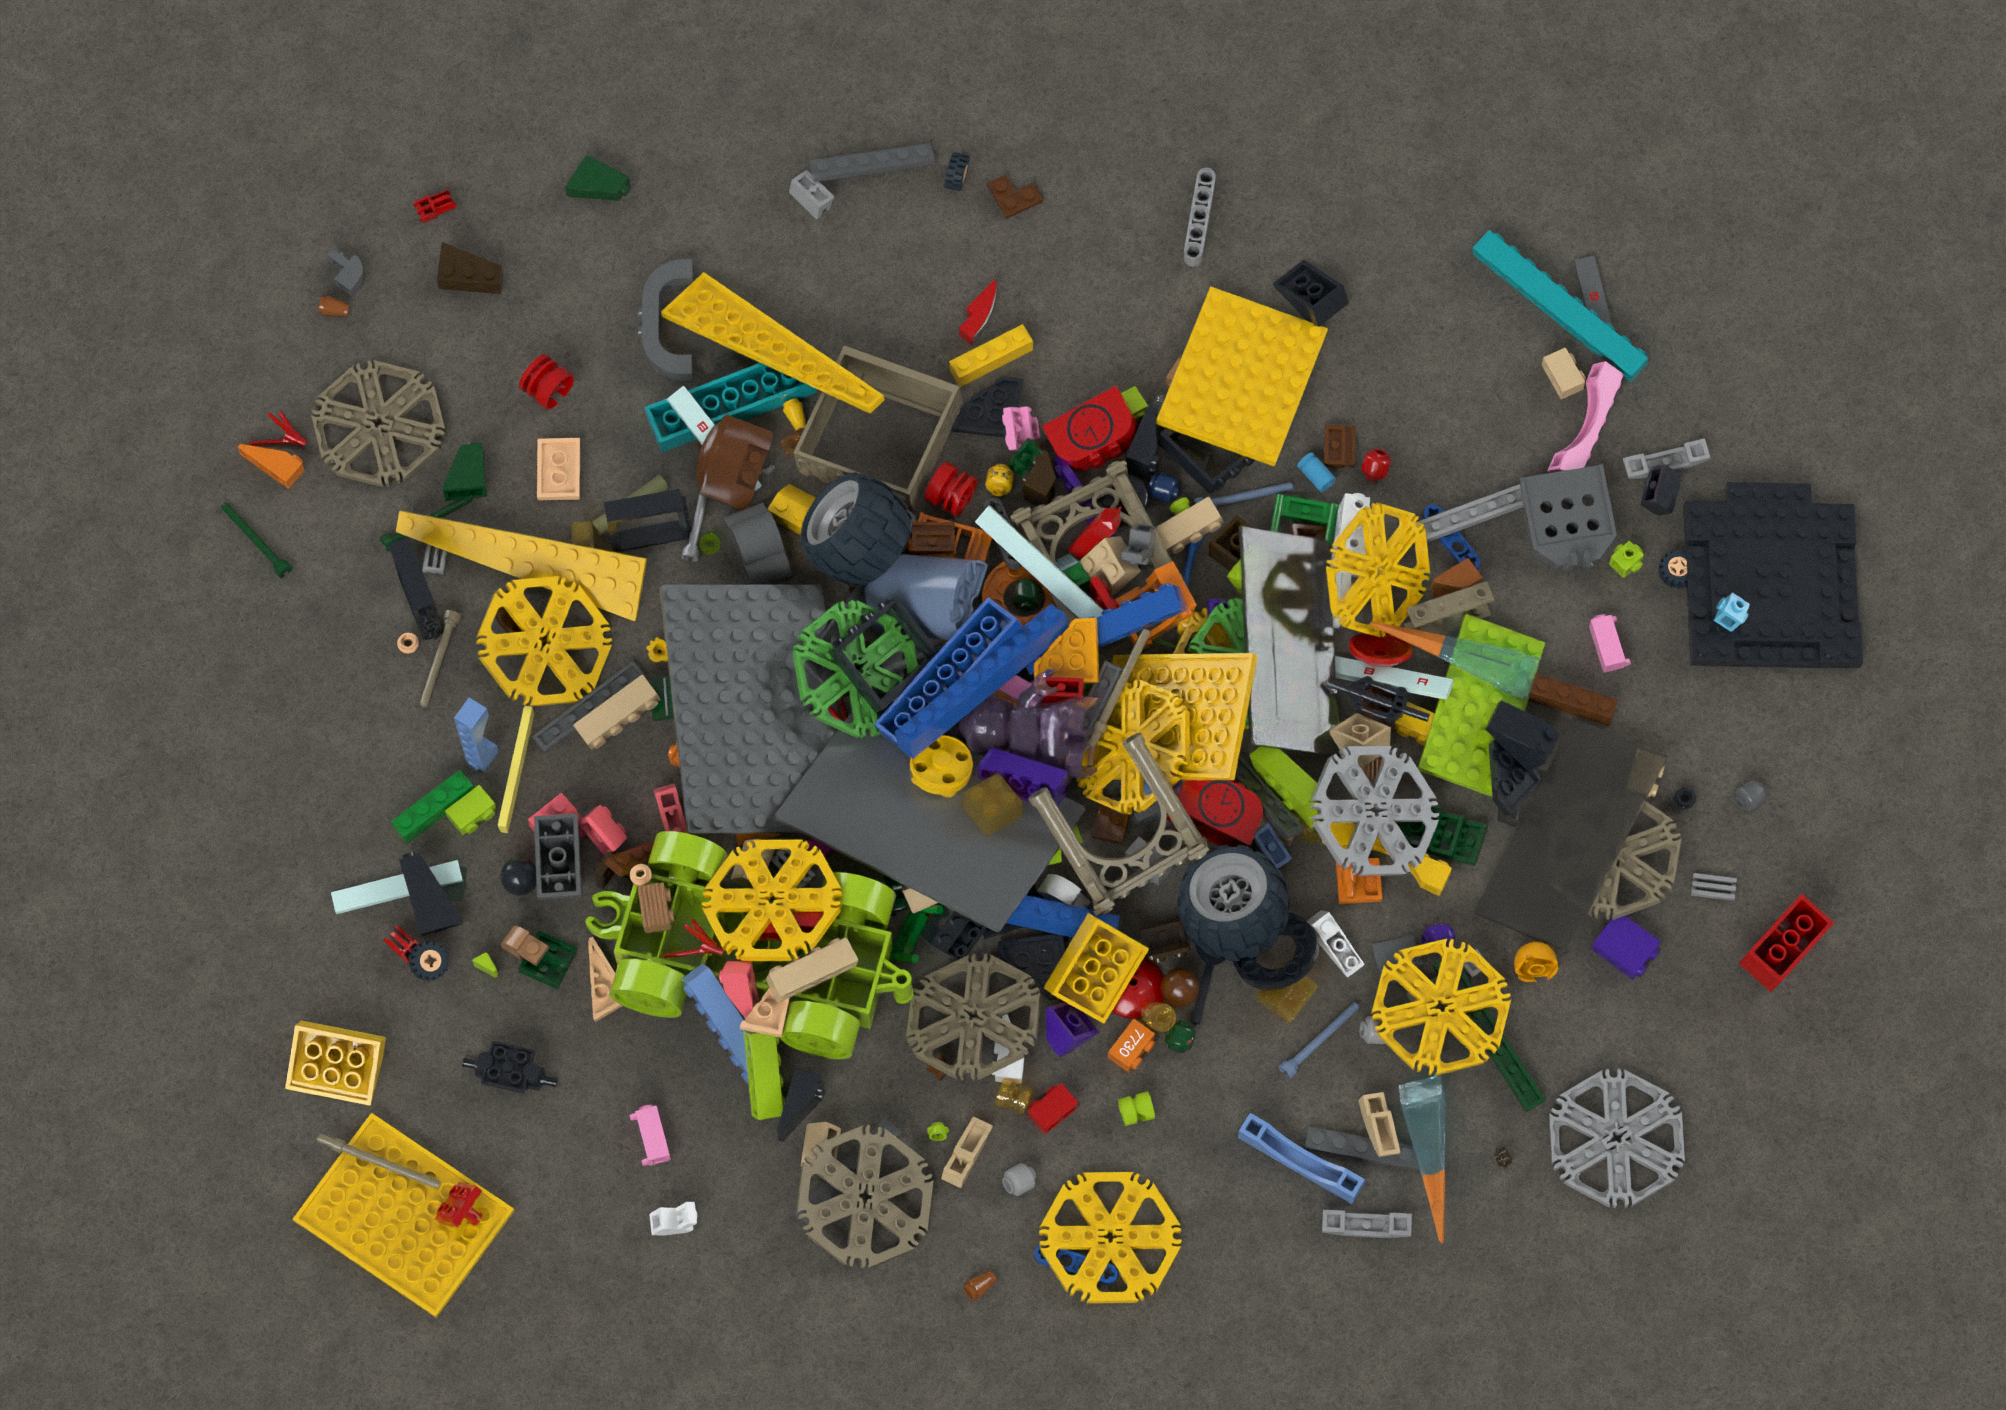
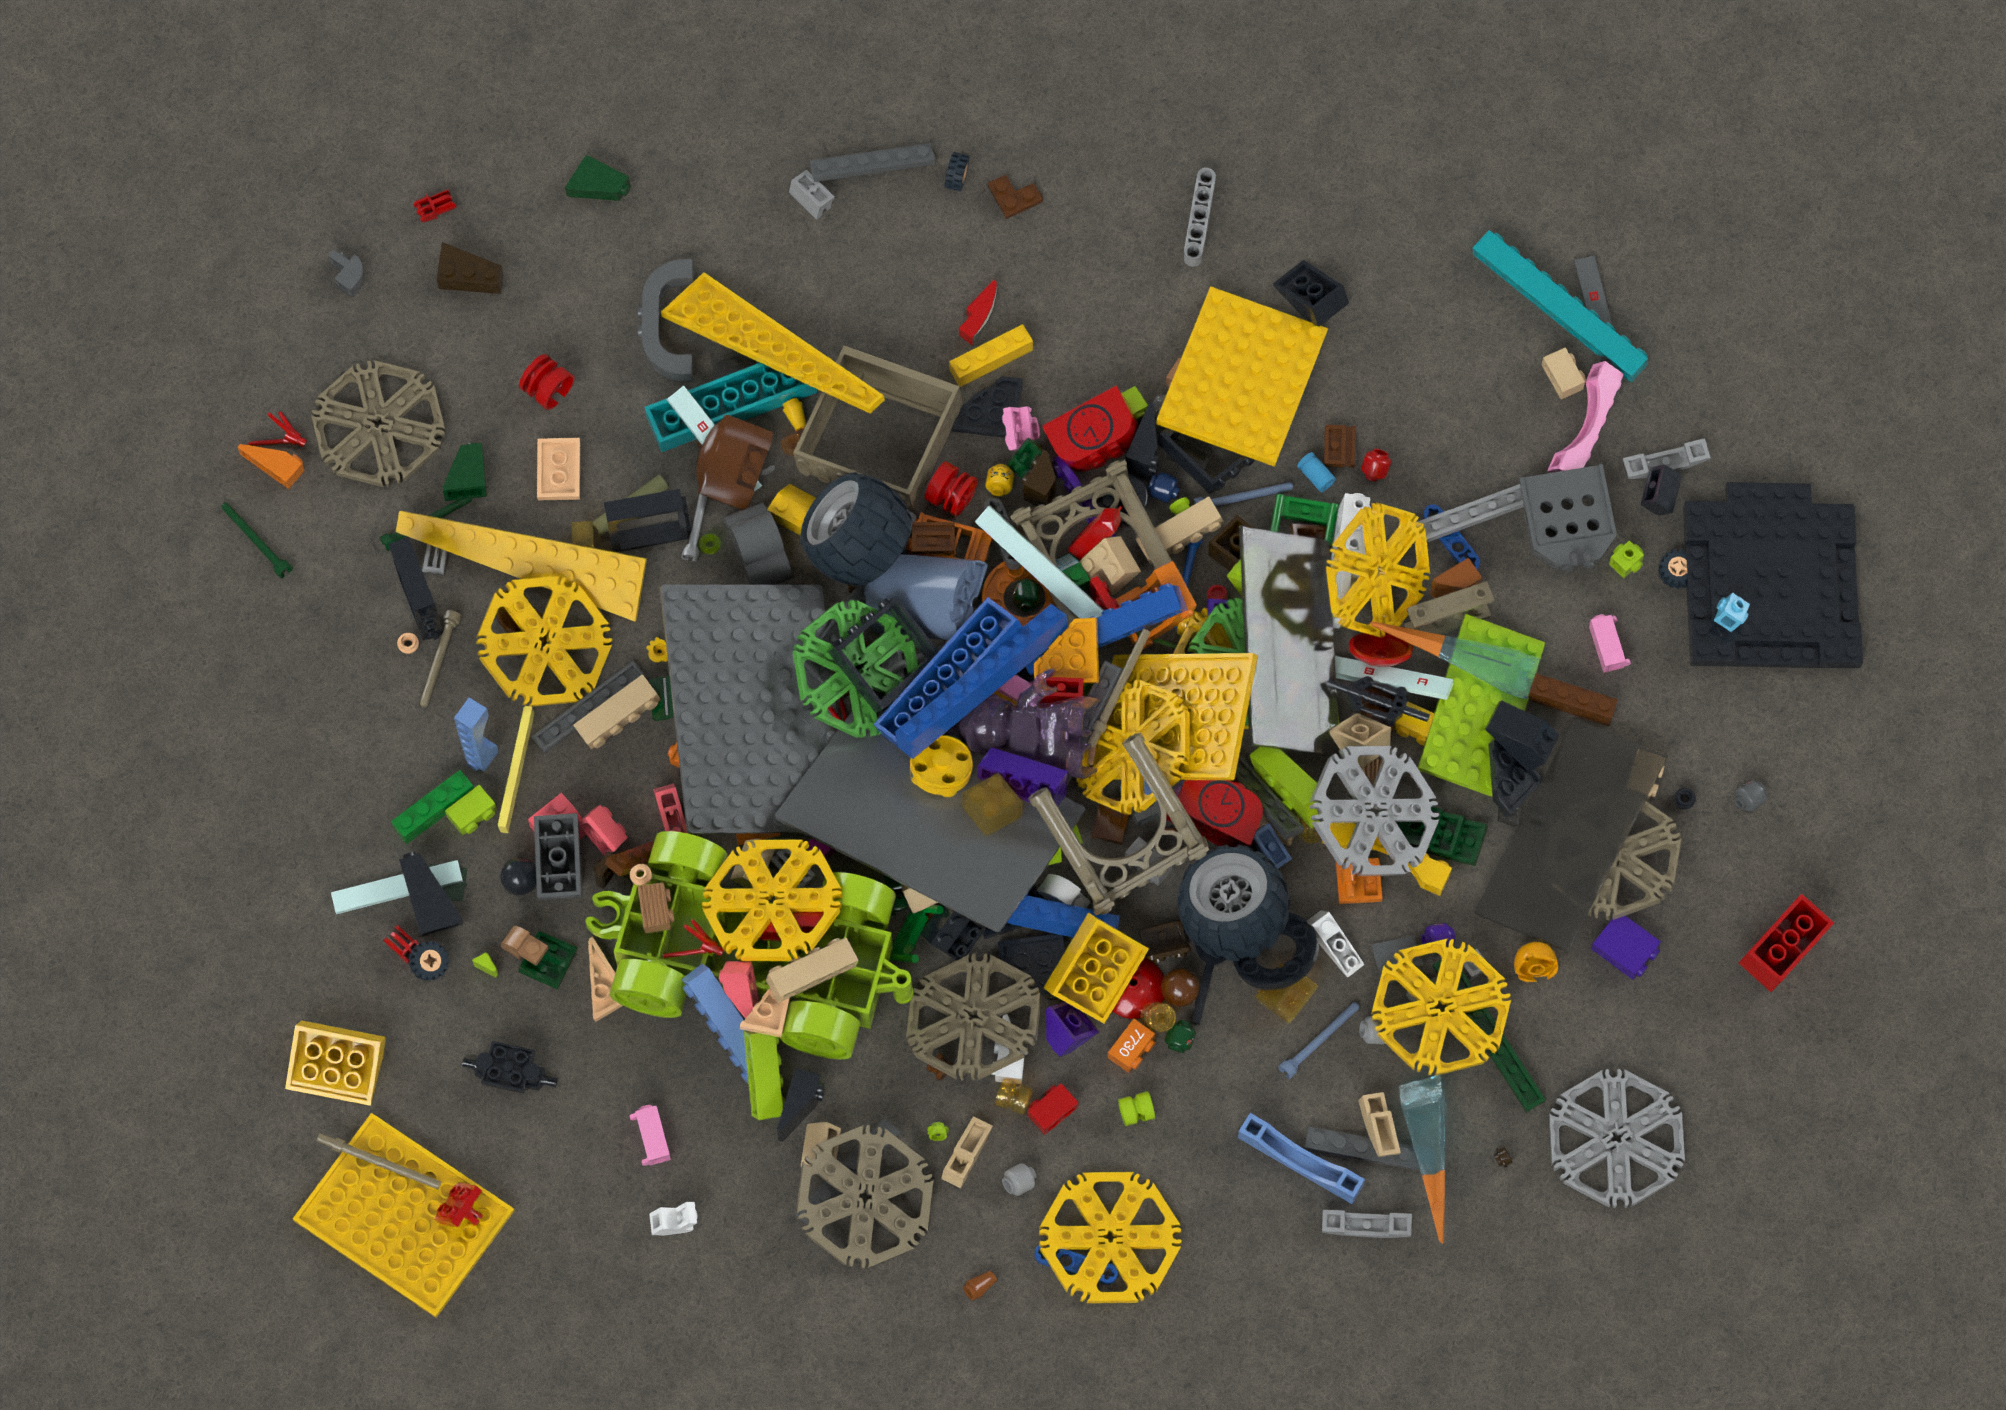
dark orange cone [318,295,350,317] -> none
dark grey brick [1121,523,1157,565] -> none
light grey tile [1691,873,1737,901] -> none
none -> red plate [1207,585,1228,600]

